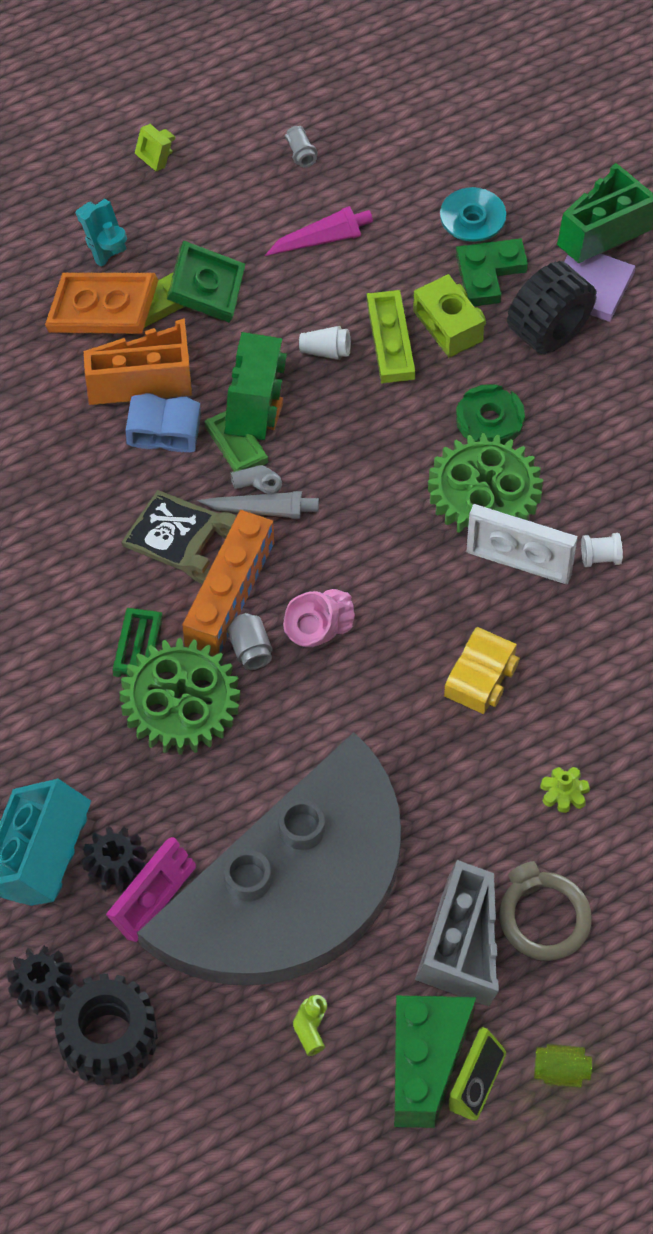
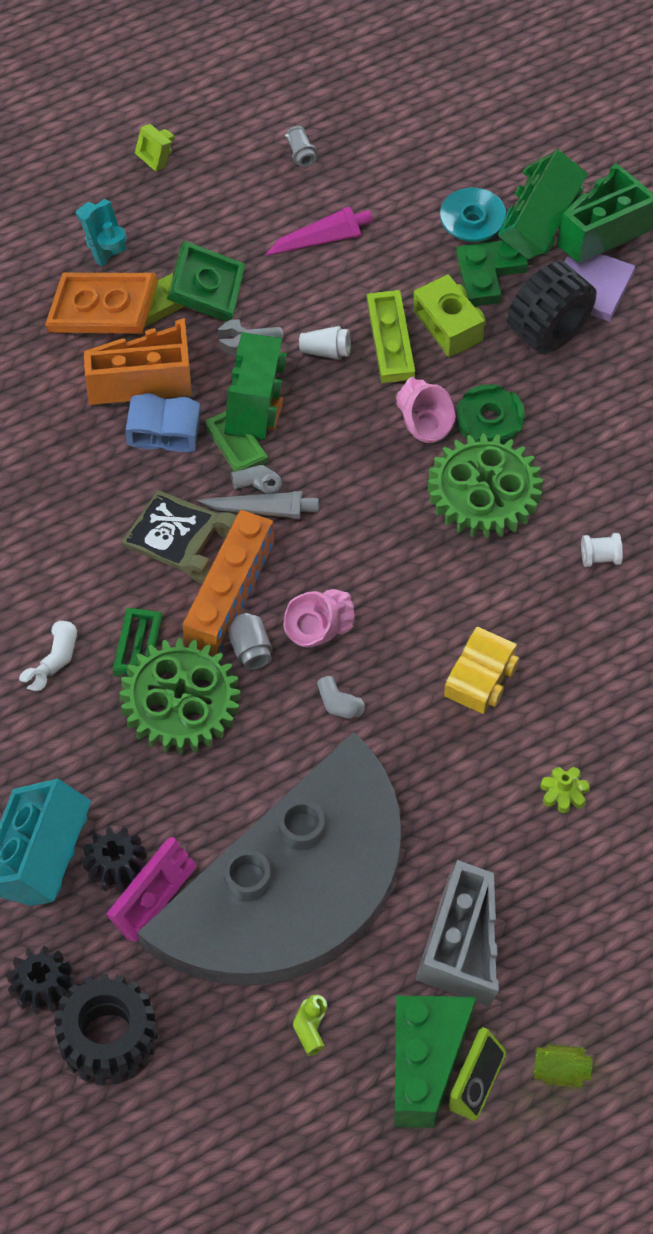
white tile [466,504,578,584] -> none
dark tan piece [499,861,592,961] -> none
none -> white arm [19,621,77,691]
none -> light grey bar [218,319,283,355]
none -> light grey arm [317,676,365,719]
none -> bright pink hair [396,376,456,443]
none -> green wedge [498,149,588,259]

